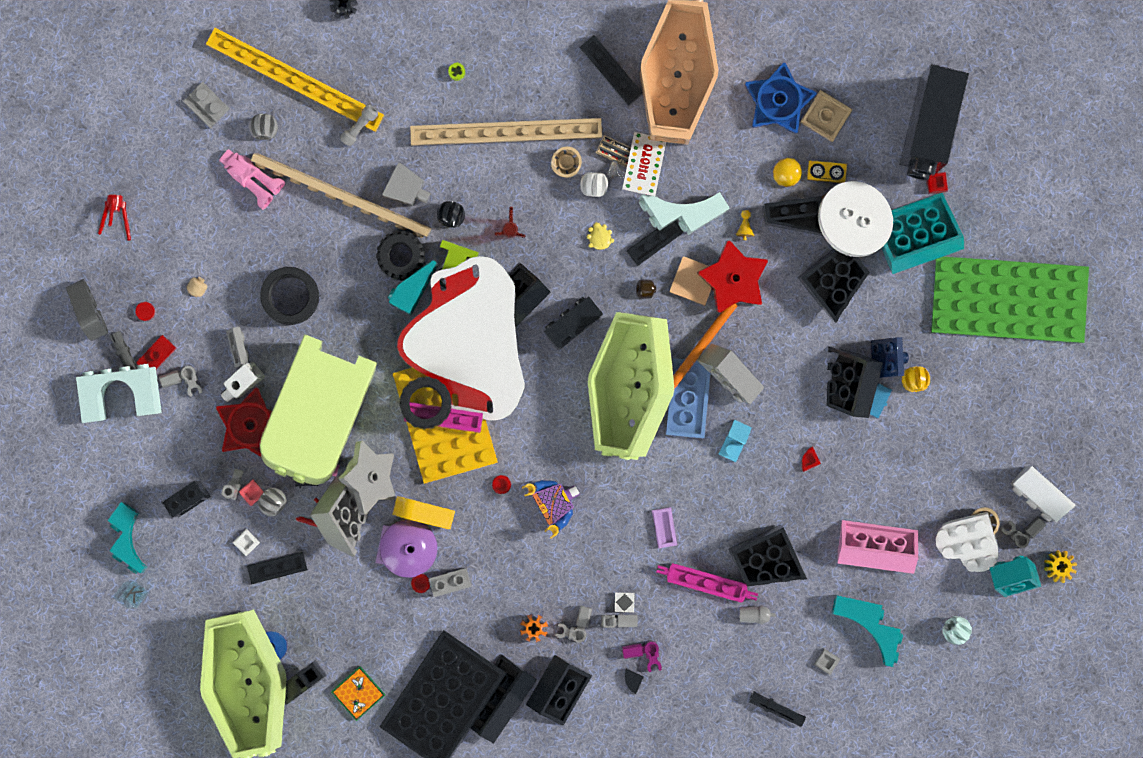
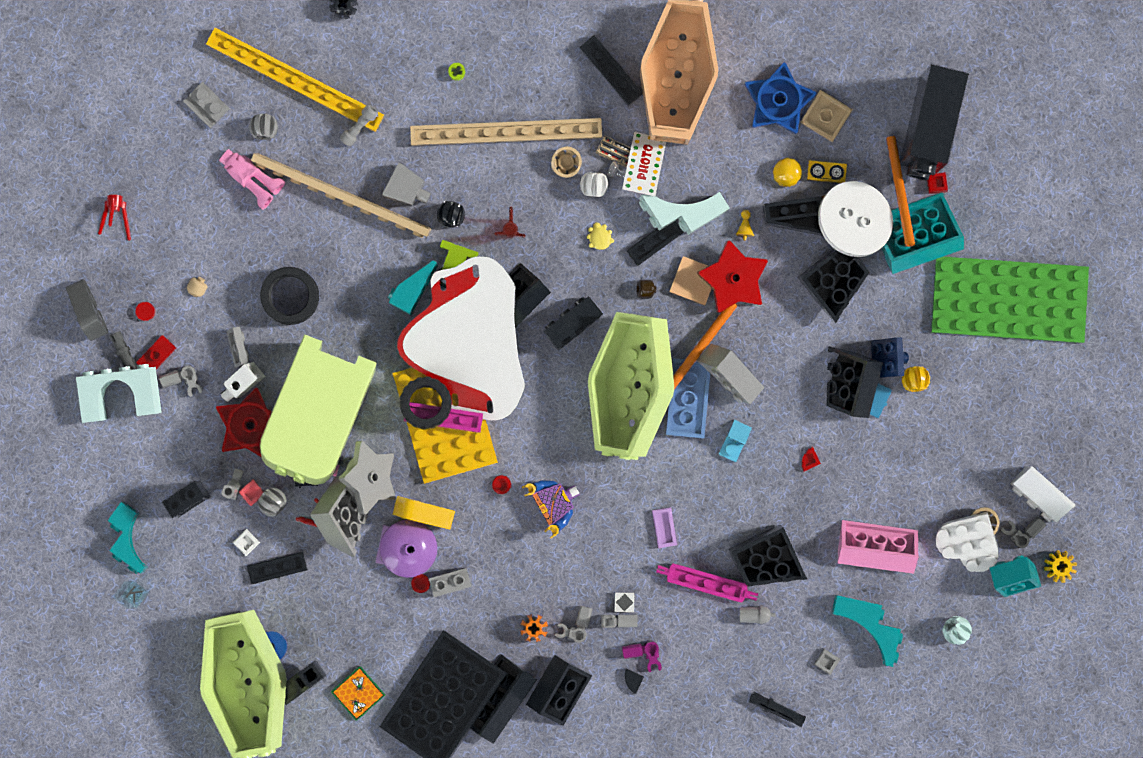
black tyre [376,231,425,281] -> none
none -> orange piece [886,136,915,247]

